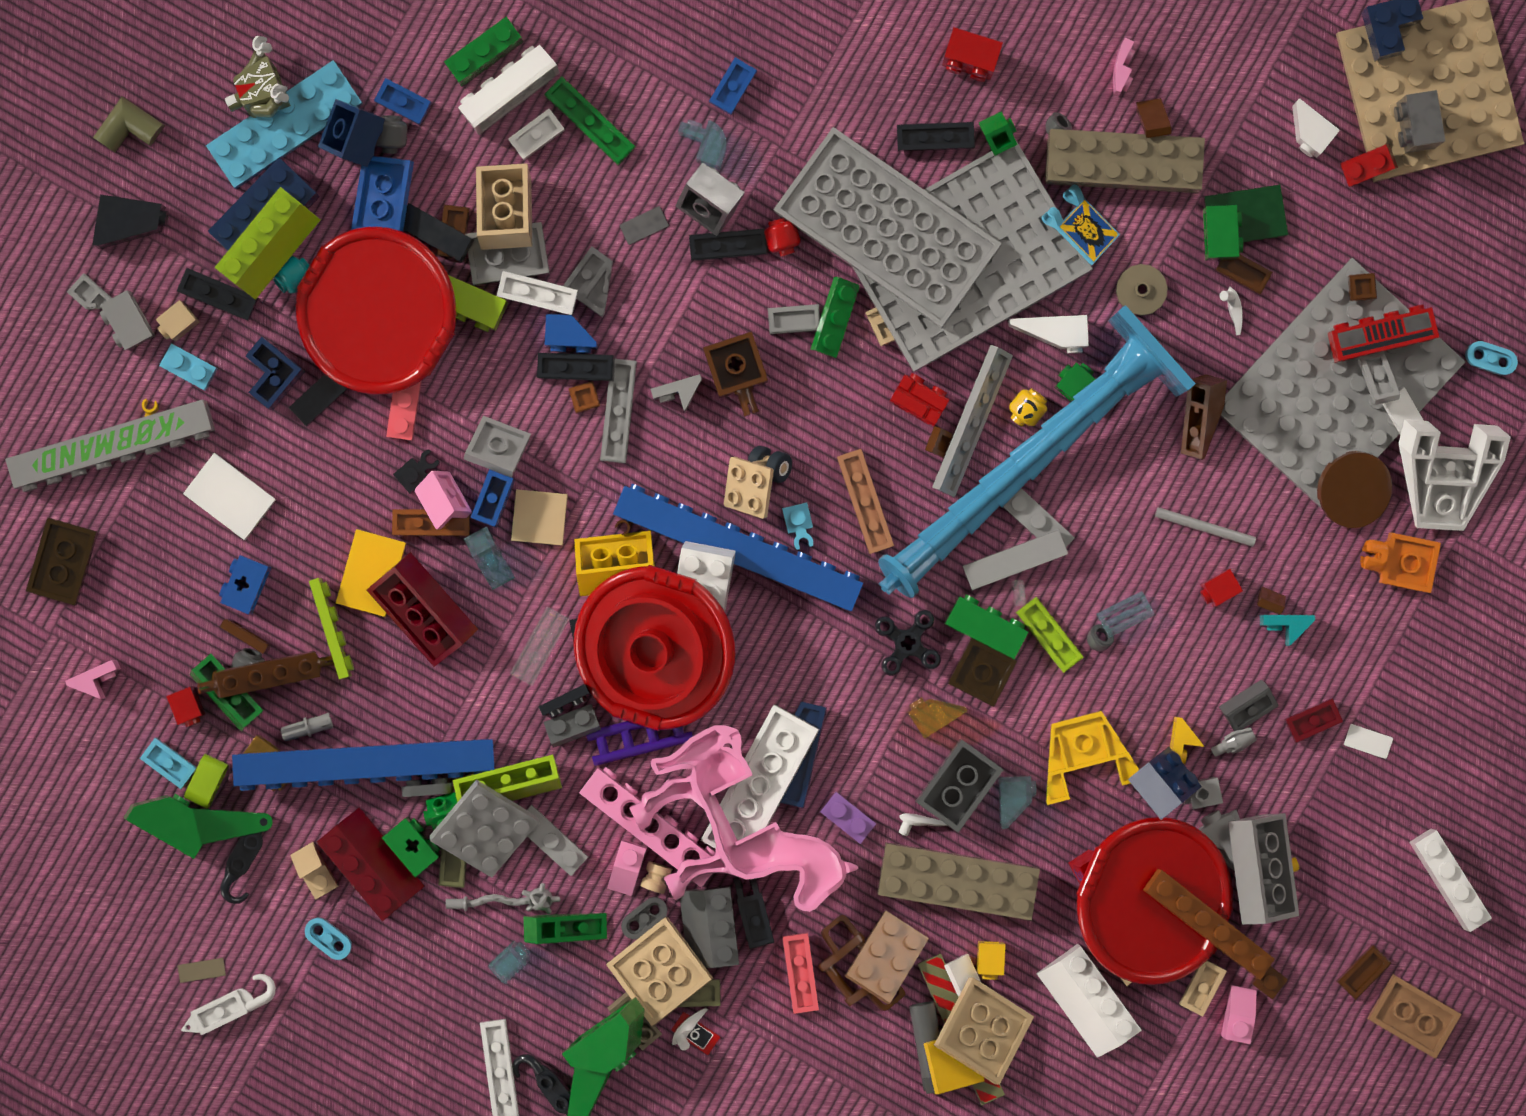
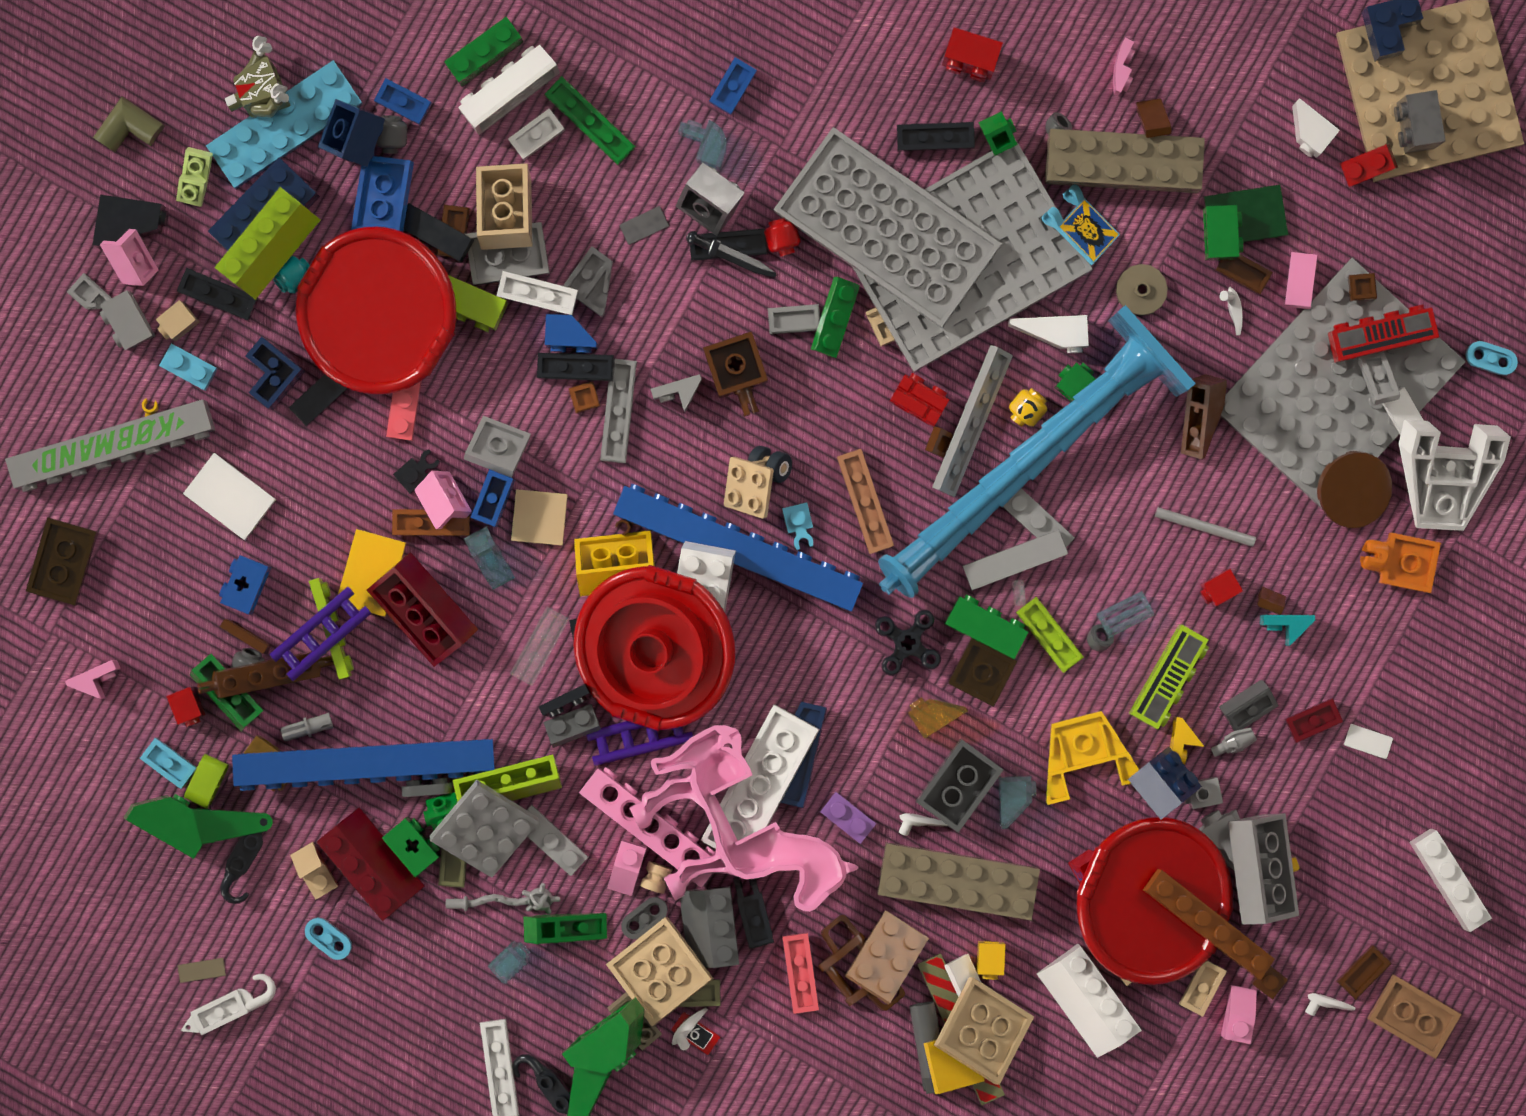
none -> bright pink panel [100,229,158,286]
none -> yellowish green slope [176,147,213,207]
none -> dark purple bar [269,586,372,681]
none -> black sword [686,231,777,277]
none -> brick [1128,624,1209,729]
none -> bright pink slope [1285,252,1317,309]
none -> white bar [1305,993,1355,1016]

